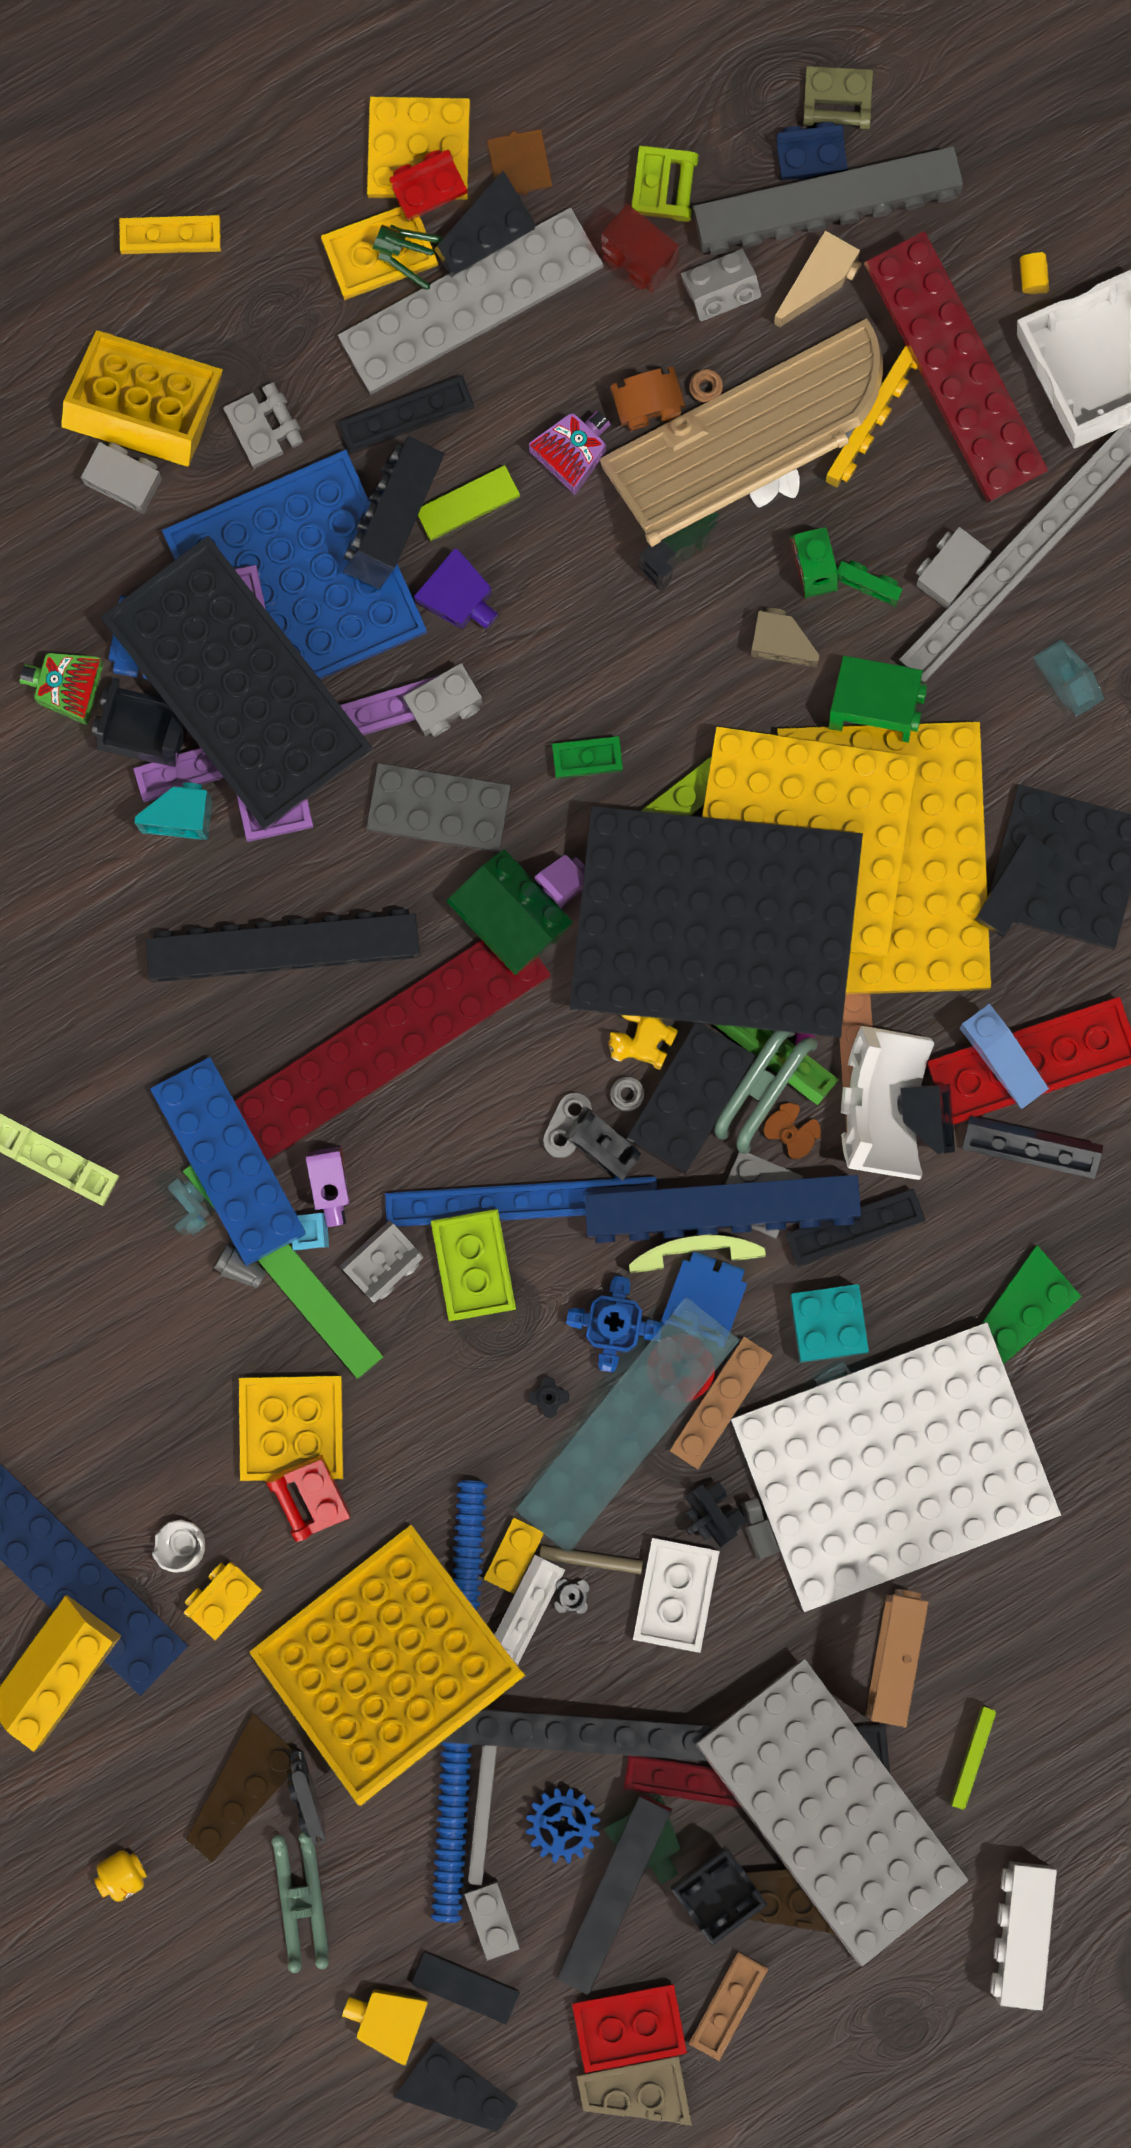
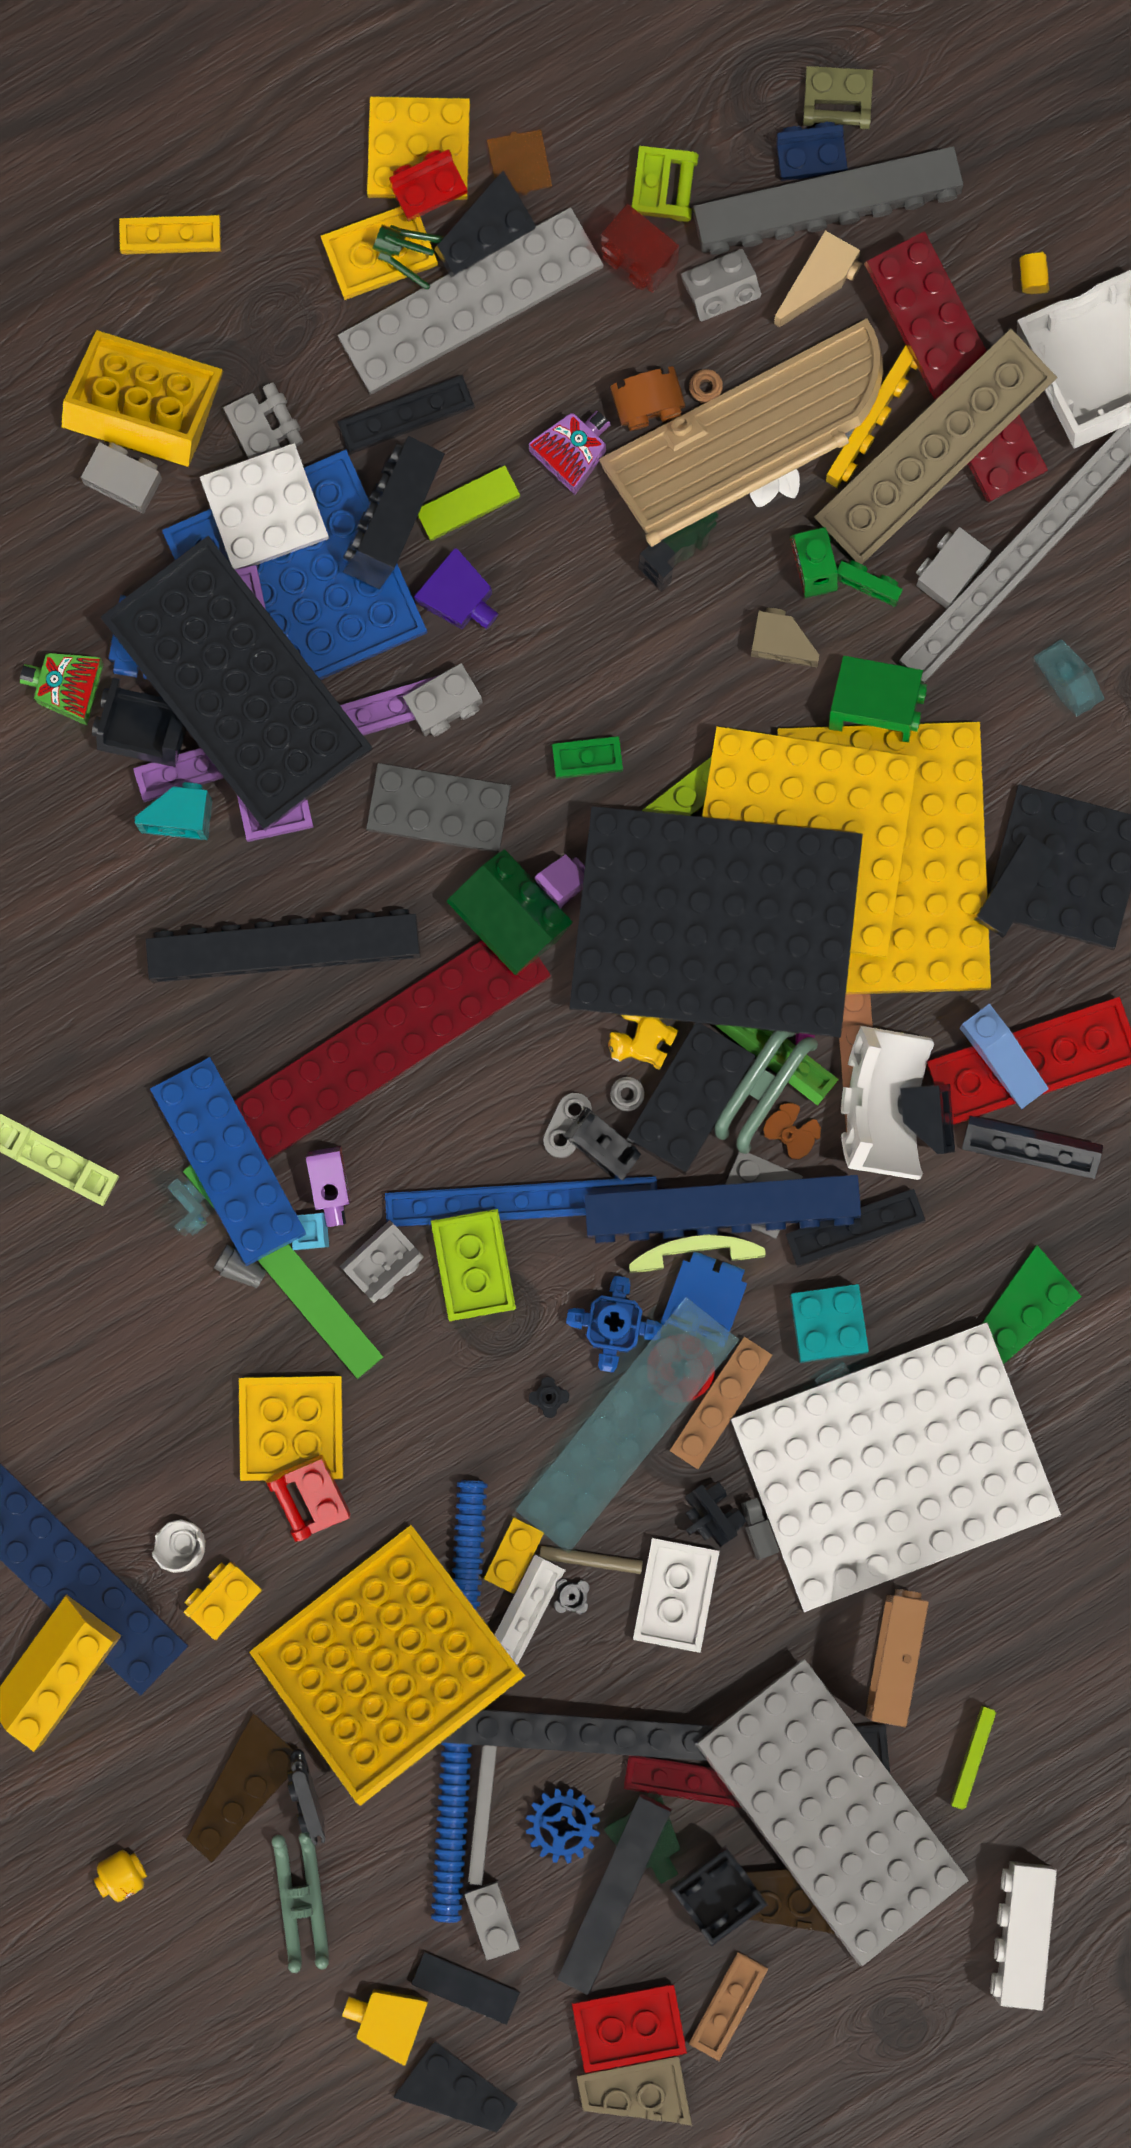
none -> white plate [200,443,329,569]
none -> dark tan plate [815,329,1058,564]

